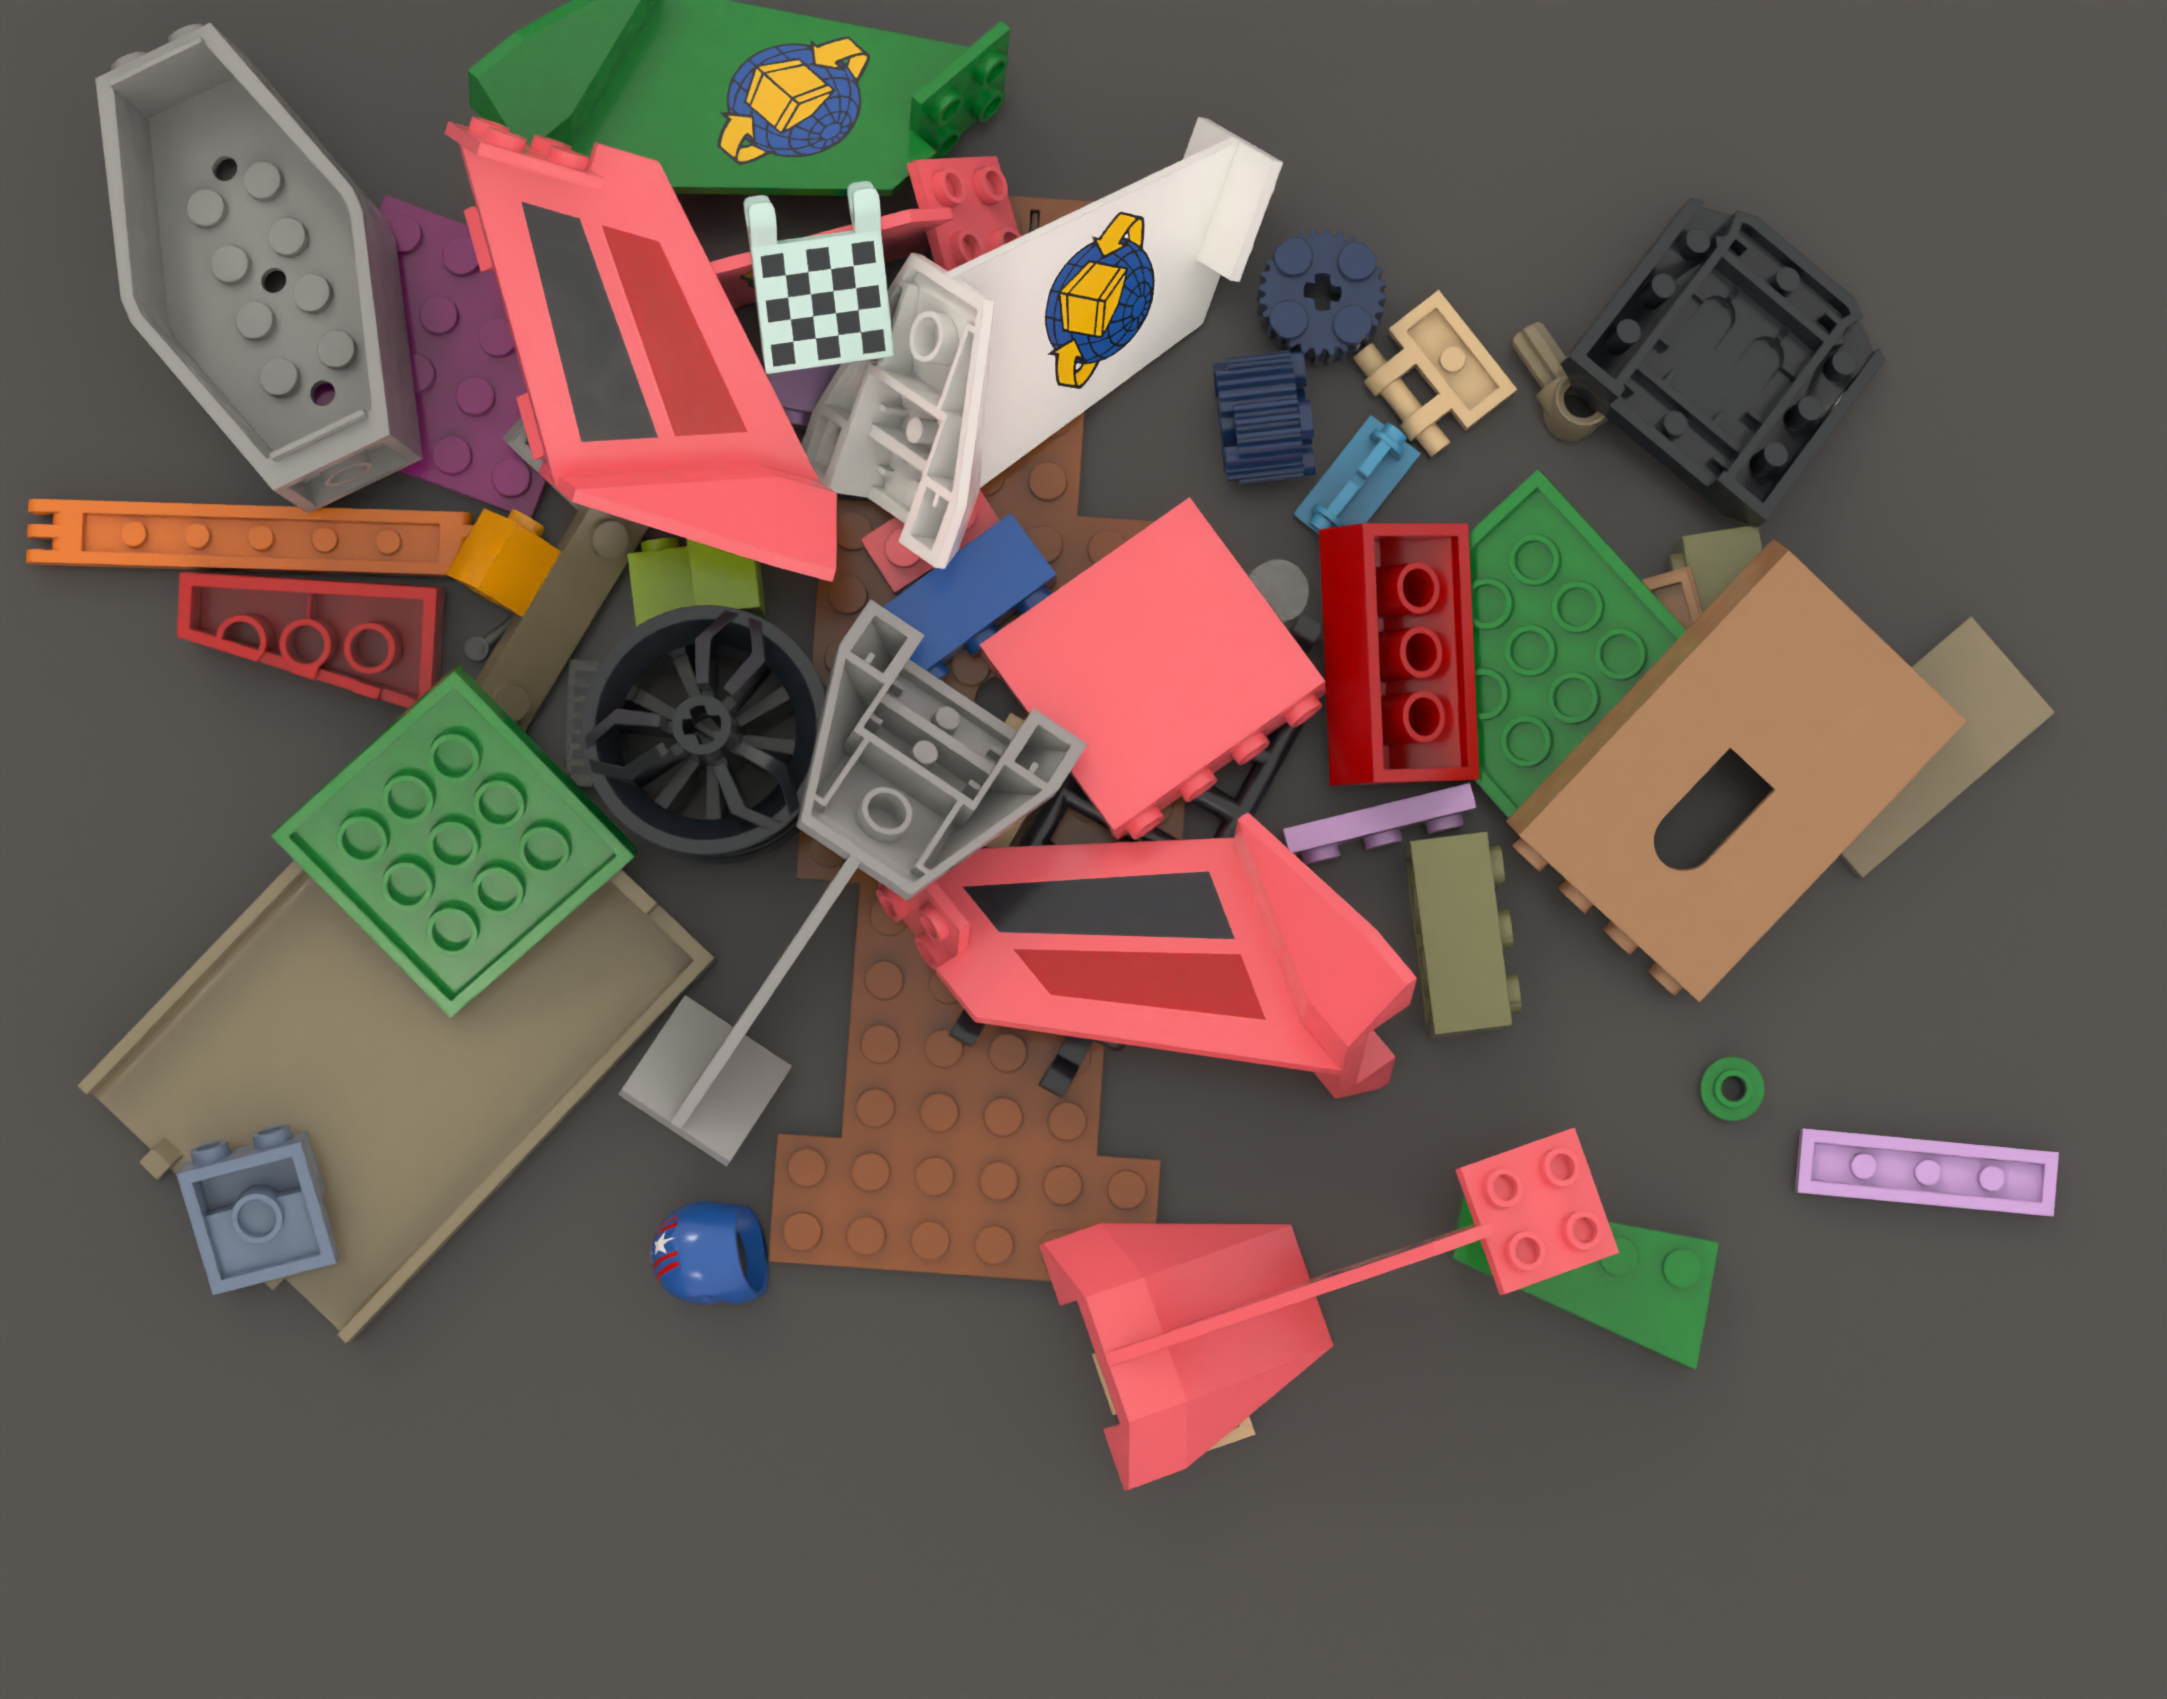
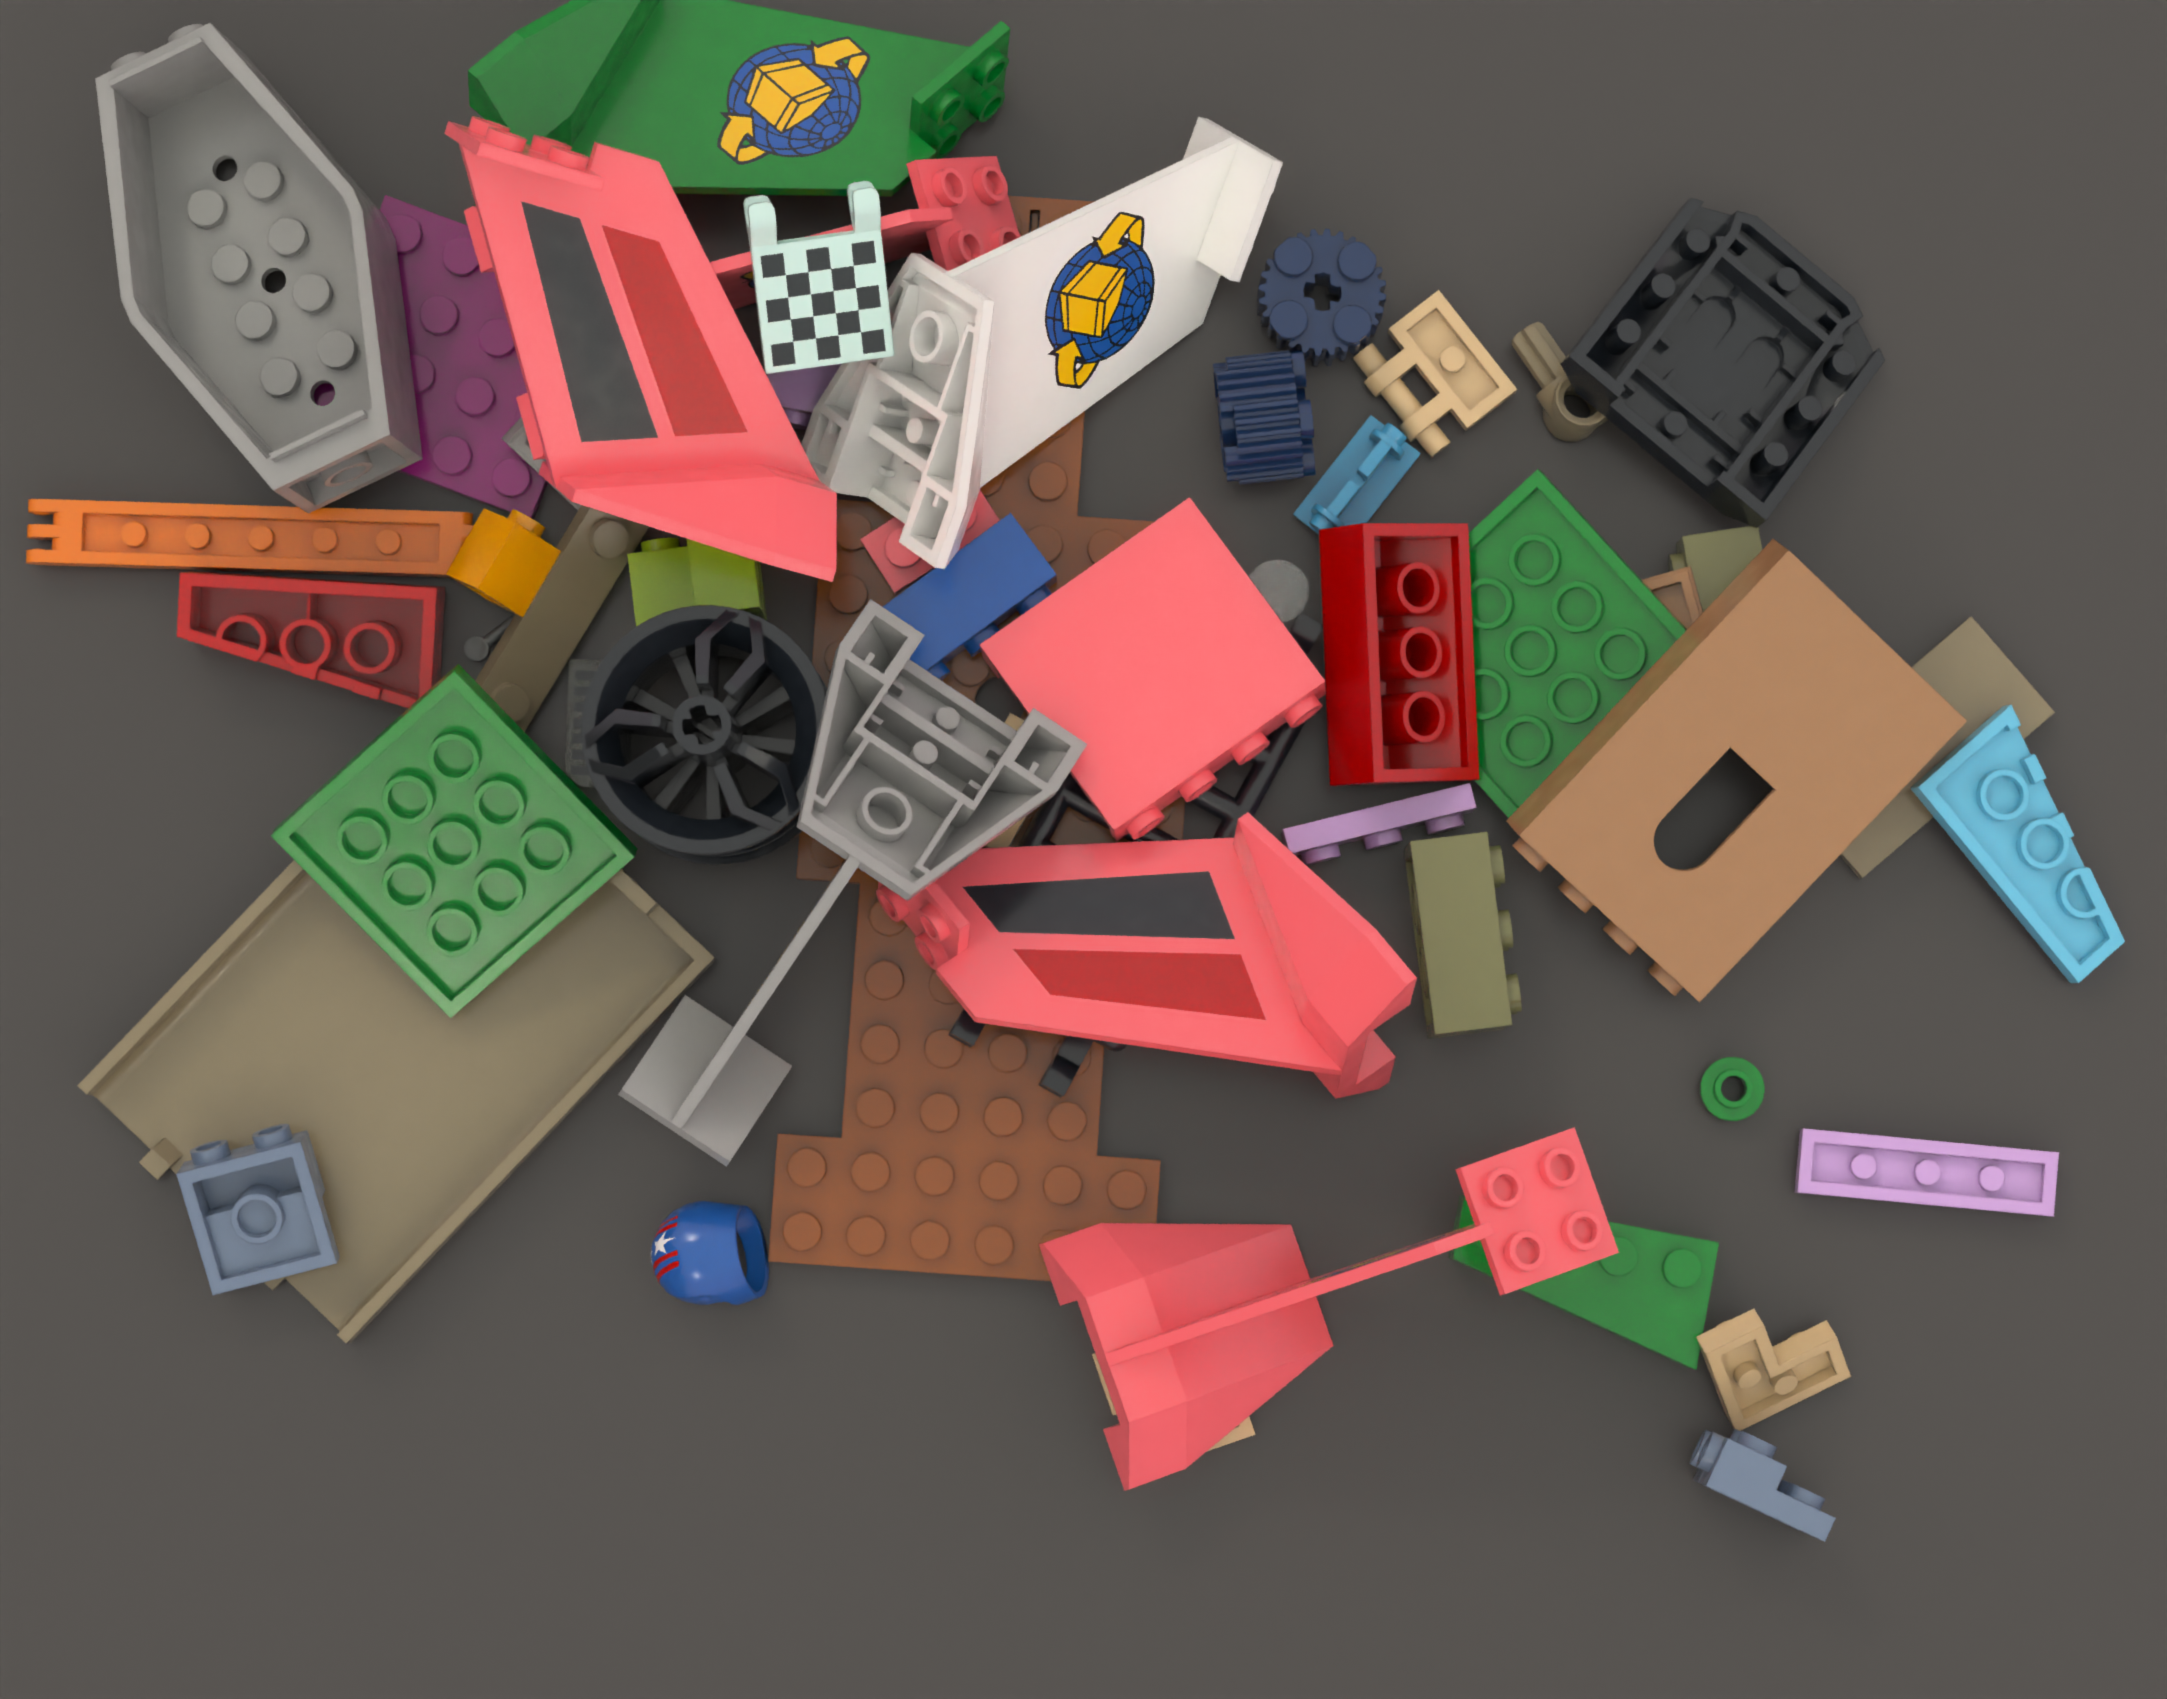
none -> sand blue plate [1689,1429,1836,1542]
none -> tan plate [1696,1309,1851,1431]
none -> medium azure wing [1910,705,2125,983]

